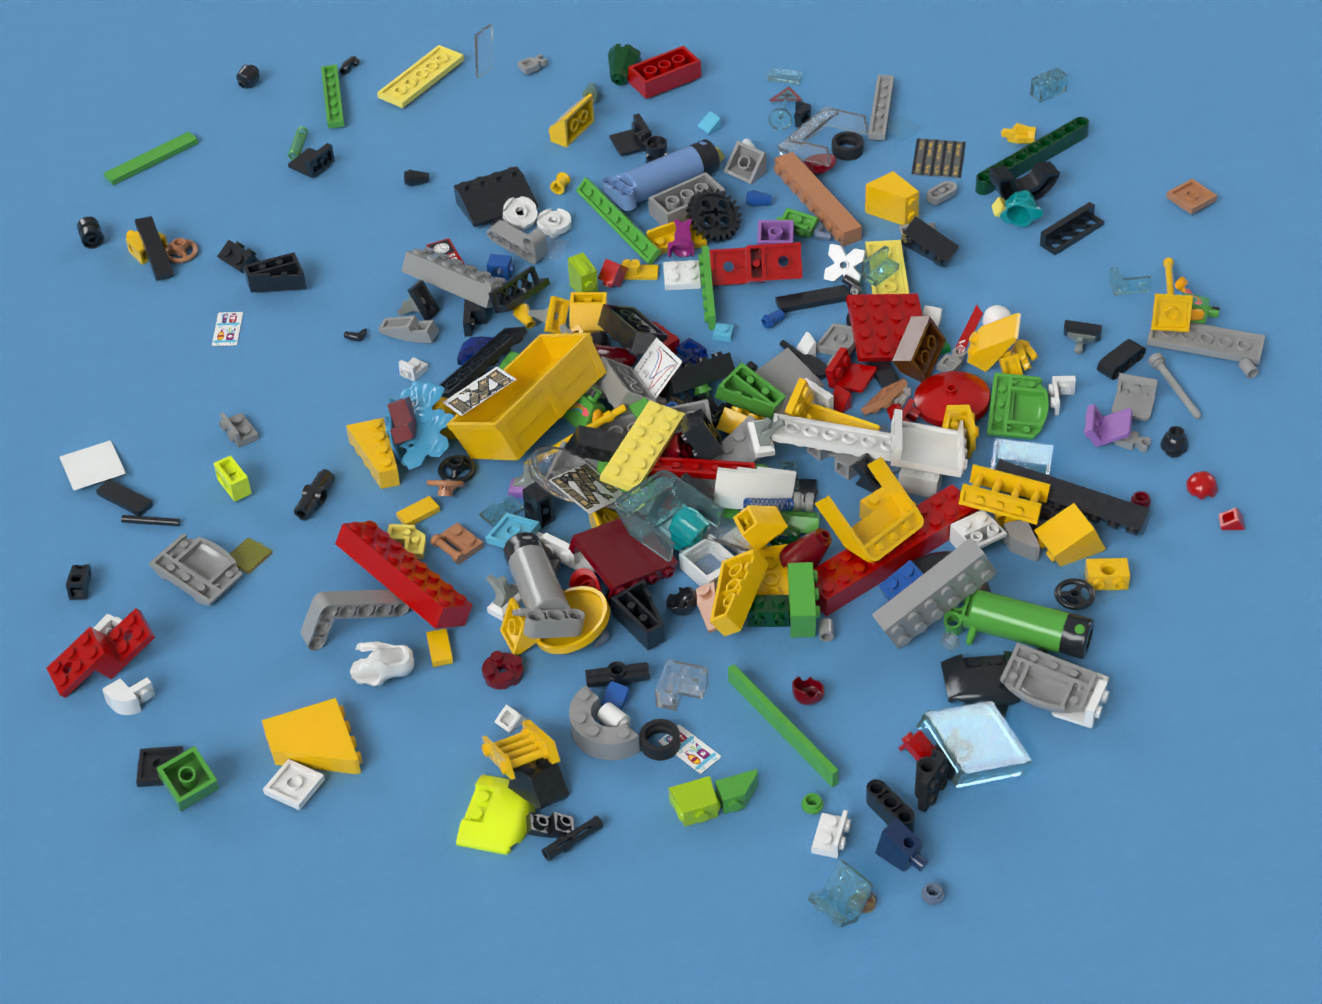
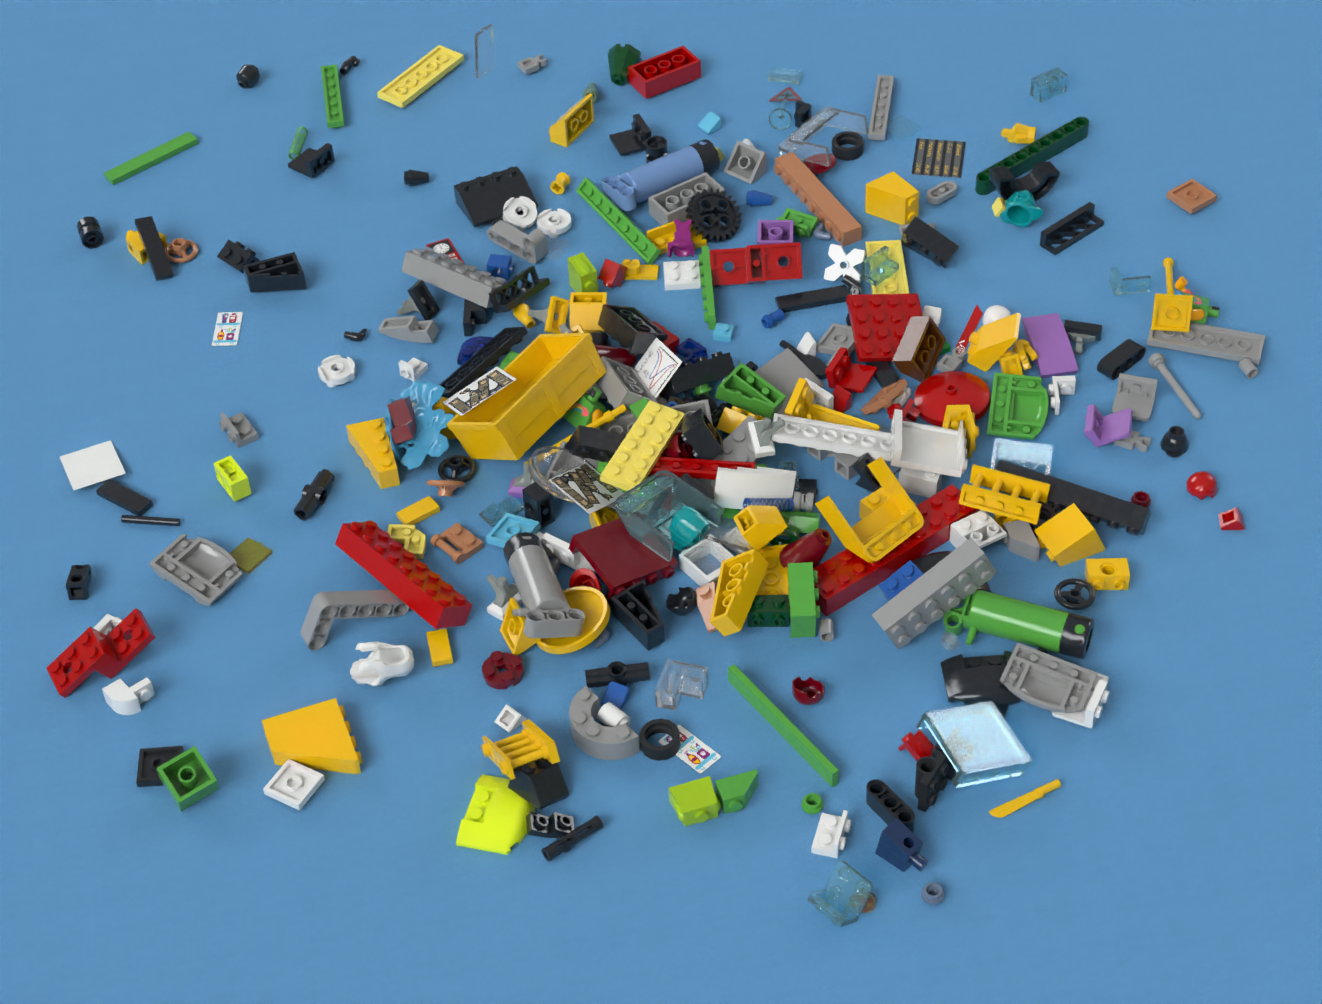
none -> white plate [318,355,356,387]
none -> yellow piece [989,779,1061,818]
none -> medium lavender slope [1022,313,1078,379]

